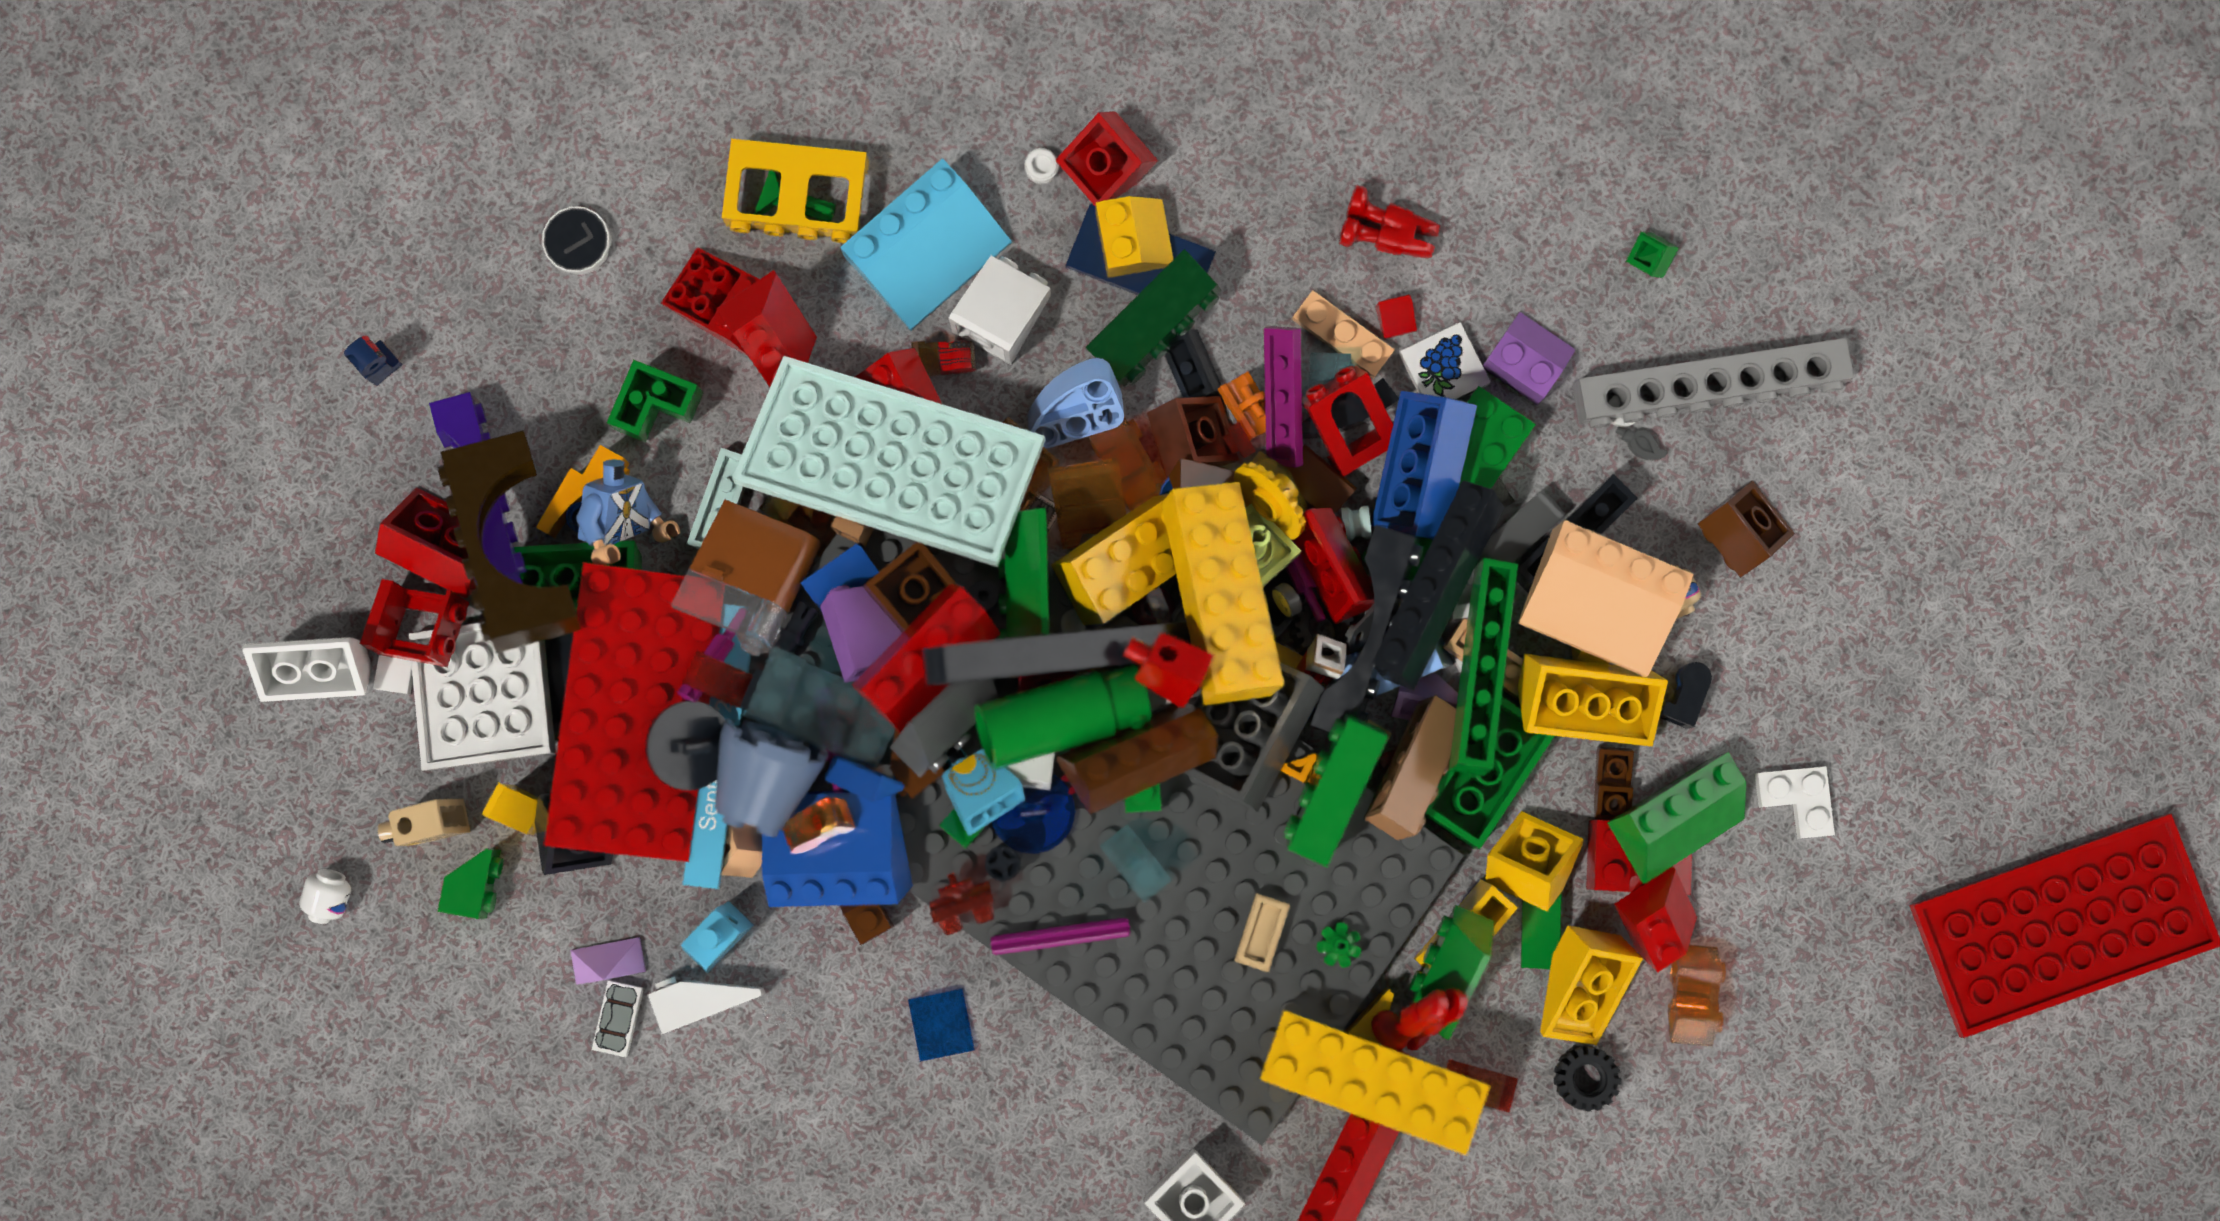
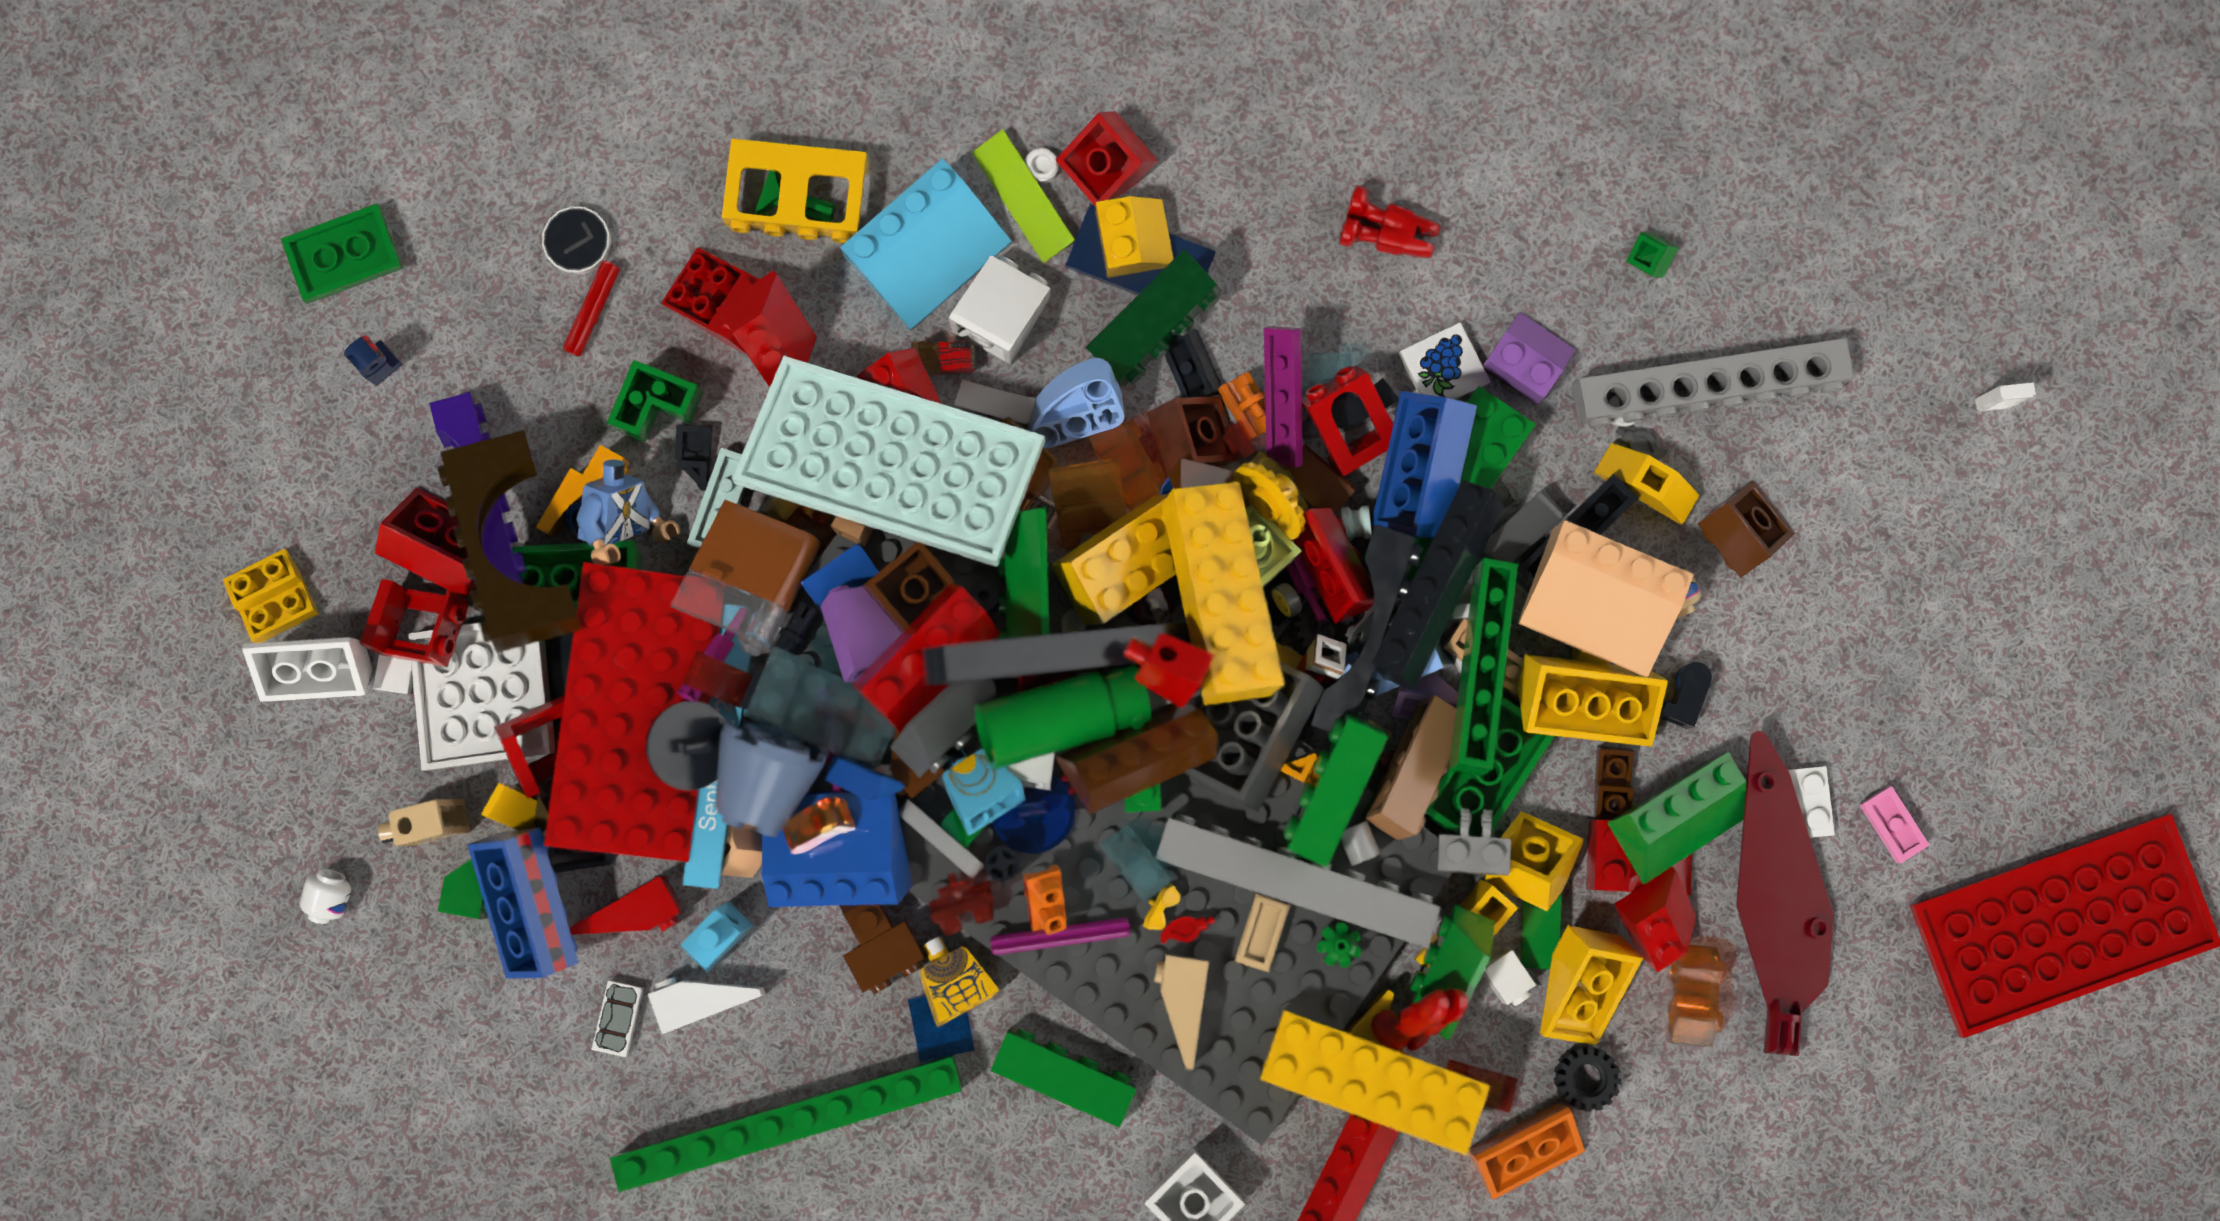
lavender slope [570,937,646,985] -> none
light nougat plate [1292,290,1395,379] -> none
red slope [1375,294,1417,340] -> none
none -> yellow slope [222,548,319,643]
none -> green plate [281,203,403,304]
none -> blue brick [467,828,579,979]
none -> red panel [494,695,565,799]
none -> red axle [563,260,620,357]
none -> red slope [569,876,685,935]
none -> green brick [609,1054,963,1193]
none -> black slope [675,424,713,491]
none -> reddish brown brick [843,921,926,995]
none -> light grey beam [898,799,985,879]
none -> torso [919,936,999,1027]
none -> white sticker [954,380,1036,424]
none -> lime sticker [972,129,1075,264]
none -> green brick [990,1027,1136,1128]
none -> orange hips [1023,864,1067,935]
none -> yellow piece [1143,883,1181,930]
none -> tan slope [1154,954,1209,1070]
none -> light grey brick [1155,814,1440,948]
none -> red piece [1160,916,1215,944]
none -> light grey beam [1340,821,1381,866]
none -> light grey hinge [1438,808,1511,876]
none -> orange slope [1468,1102,1585,1200]
none -> white brick [1482,949,1536,1006]
none -> yellow slope [1593,443,1700,525]
none -> dark red wing [1736,731,1834,1056]
none -> bright pink plate [1859,786,1929,863]
none -> white tile [1975,383,2036,412]

